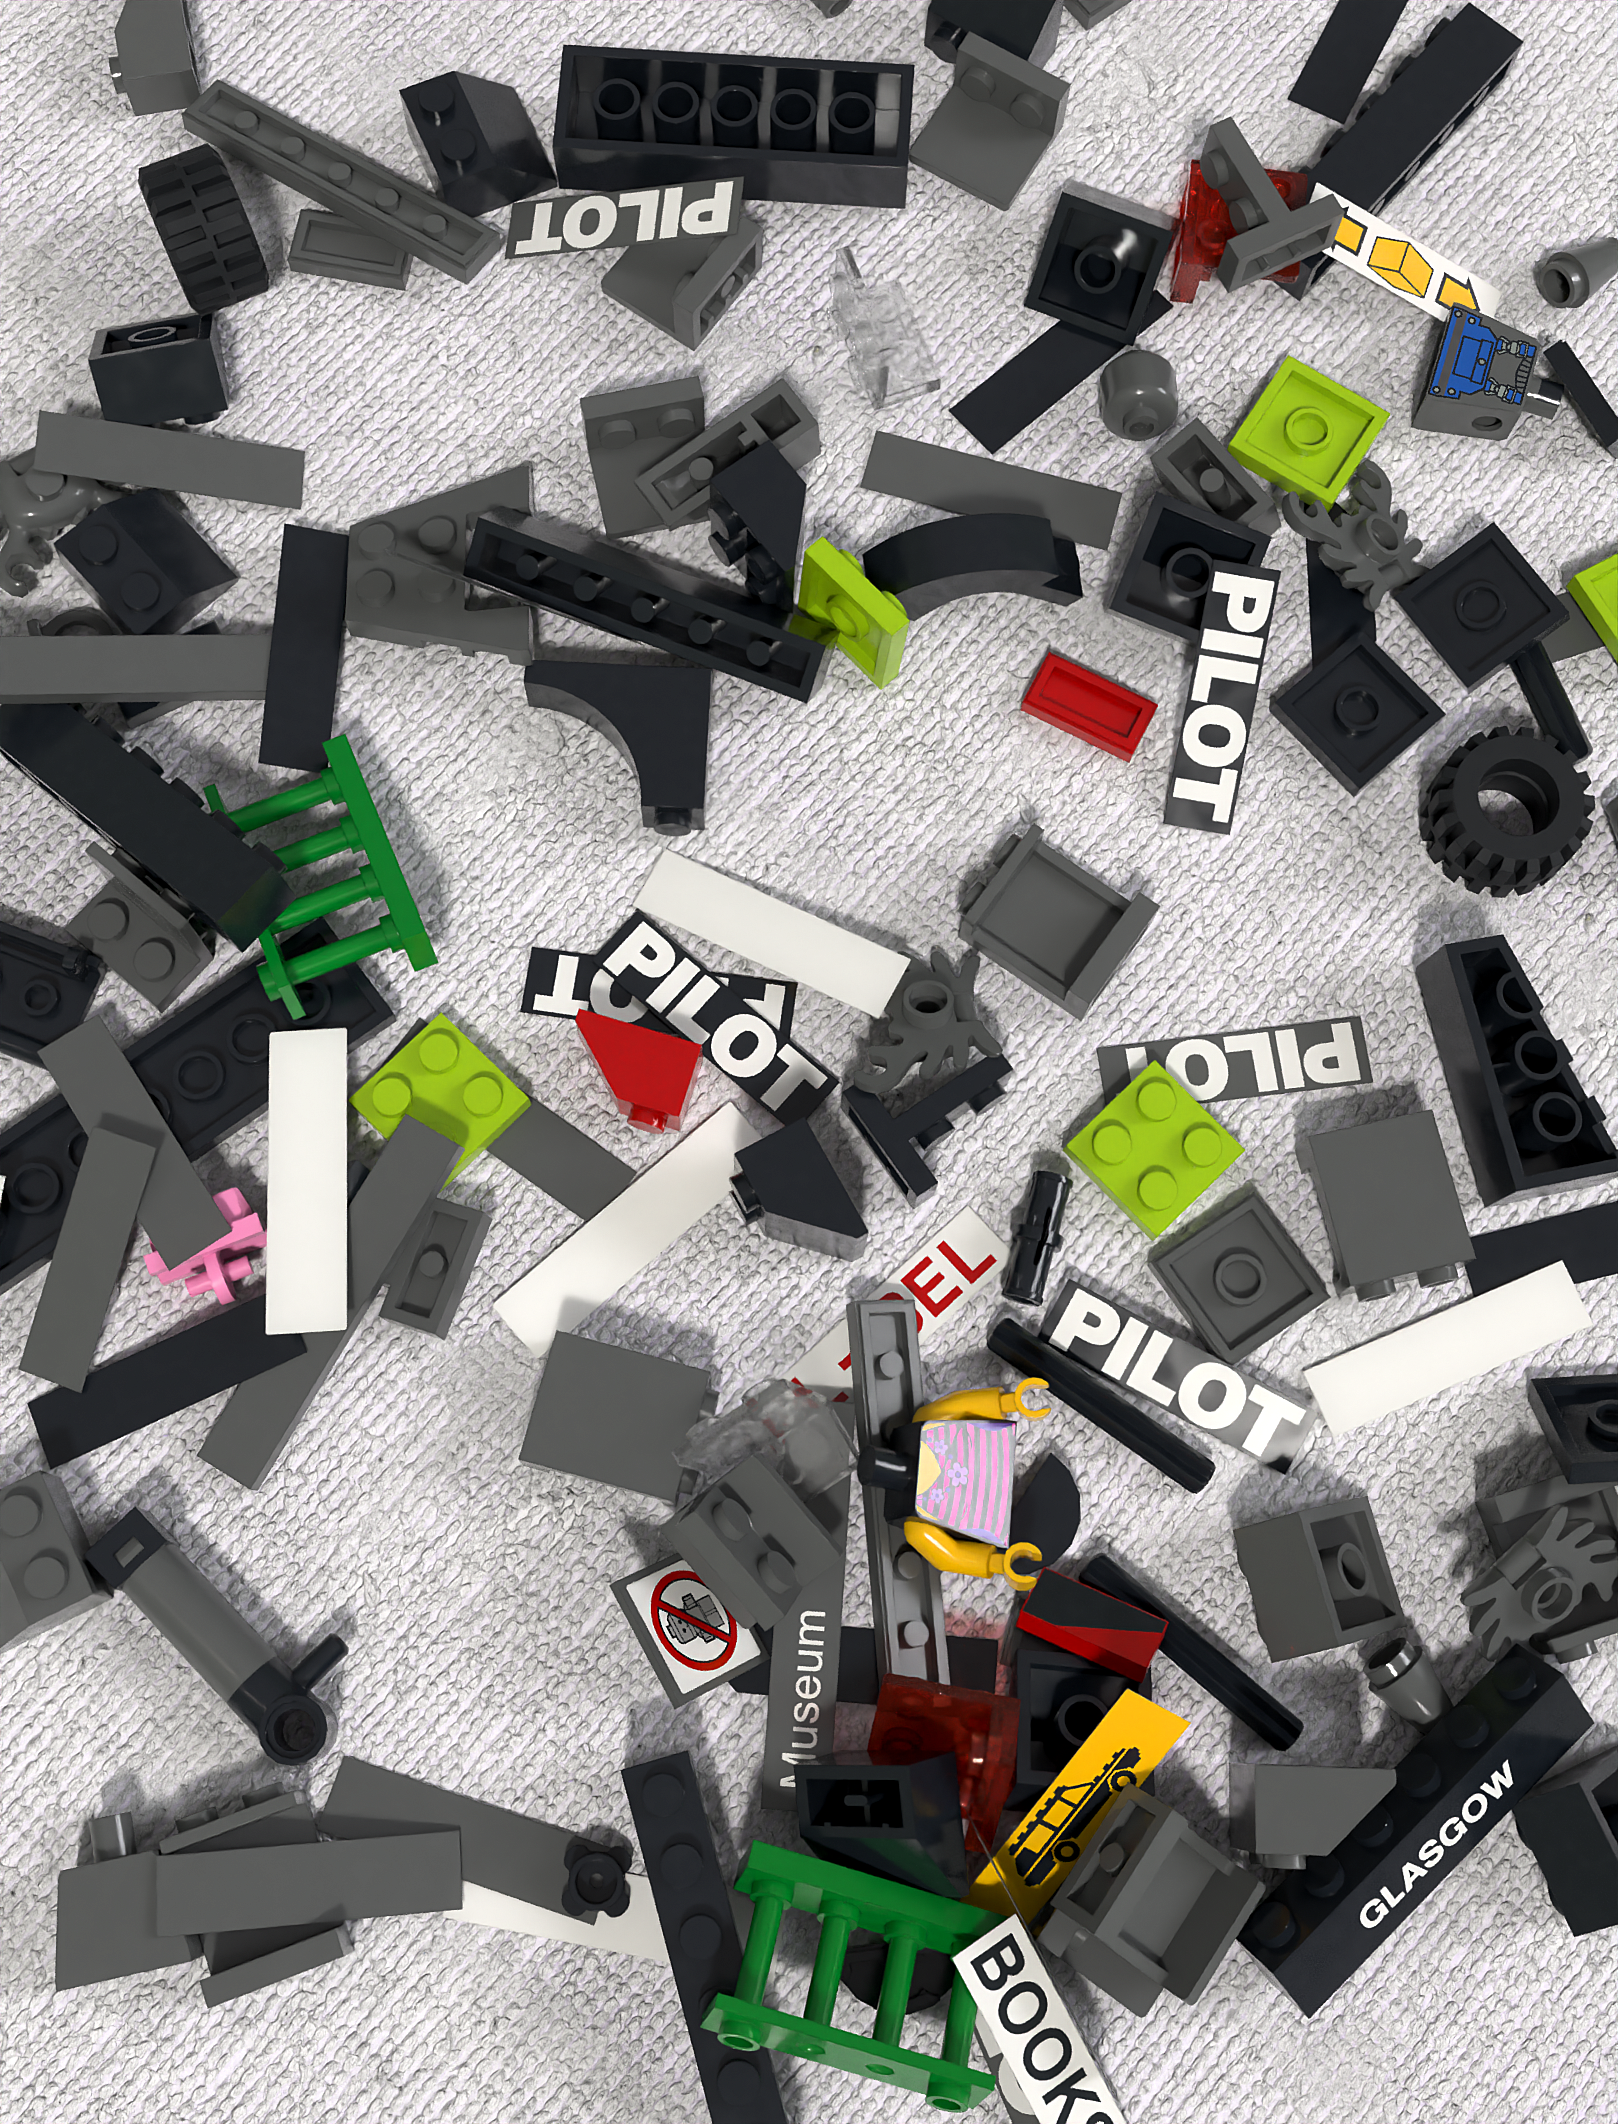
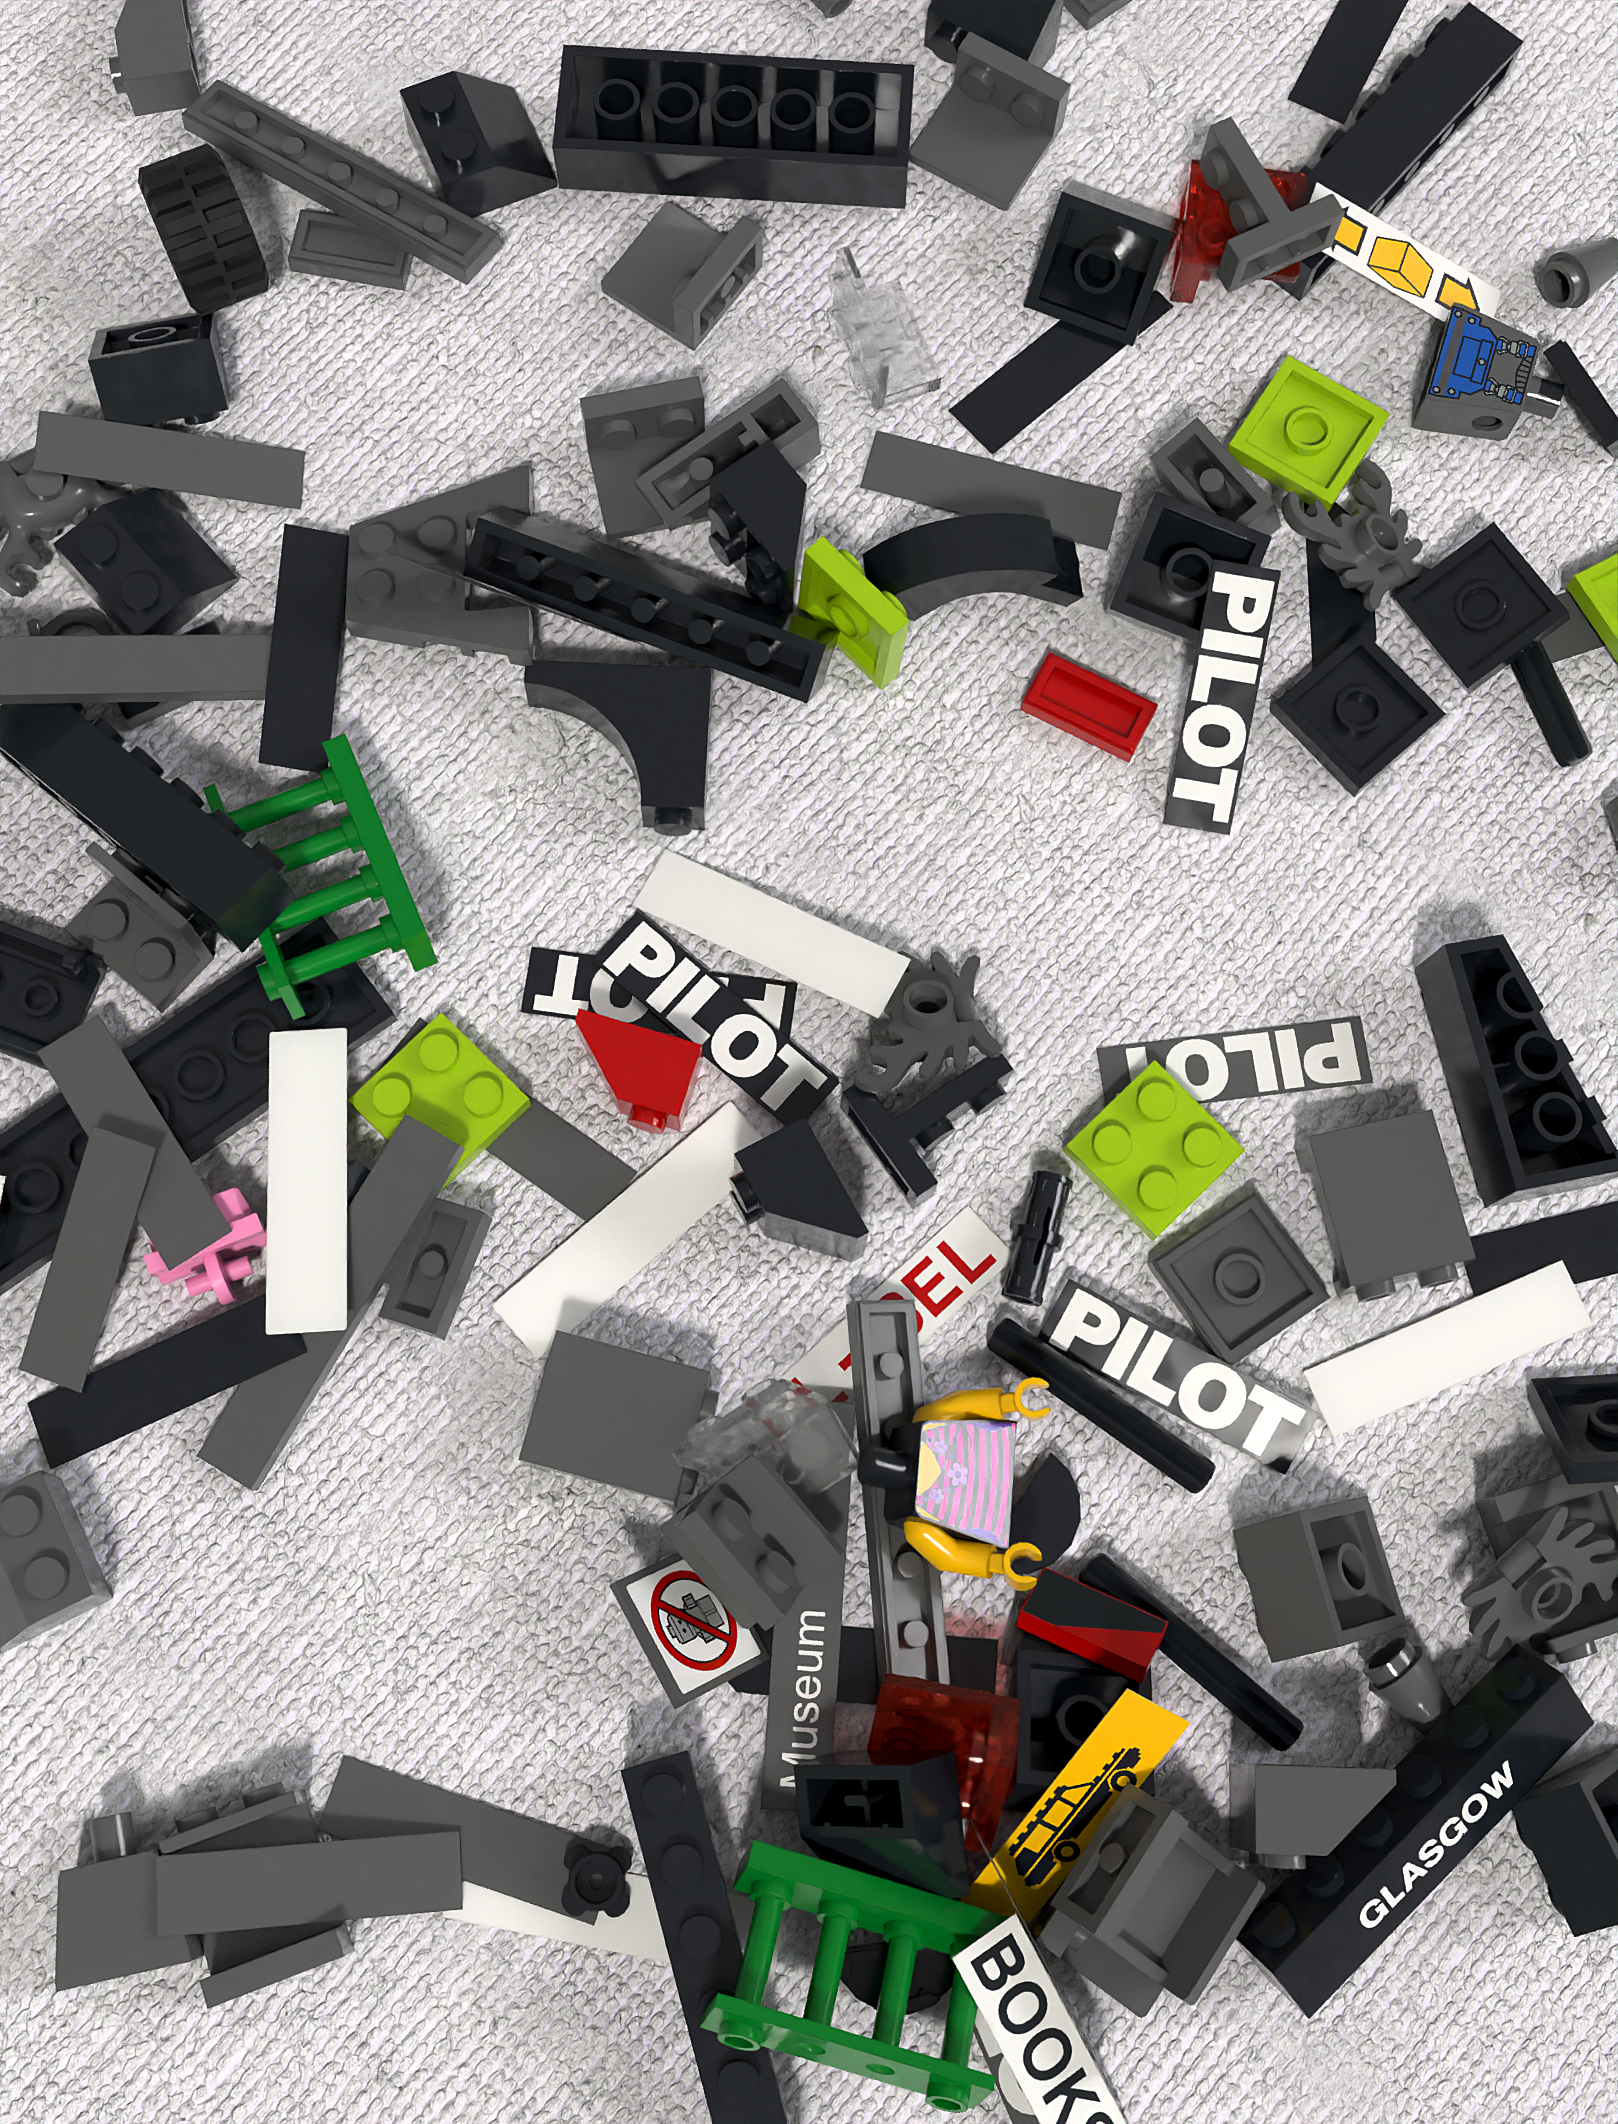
piece [84,1506,349,1766] -> none
sticker [505,176,744,260] -> none
dark grey panel [958,823,1160,1022] -> none
dark grey head [1100,349,1178,441] -> none
black tyre [1420,726,1595,898] -> none

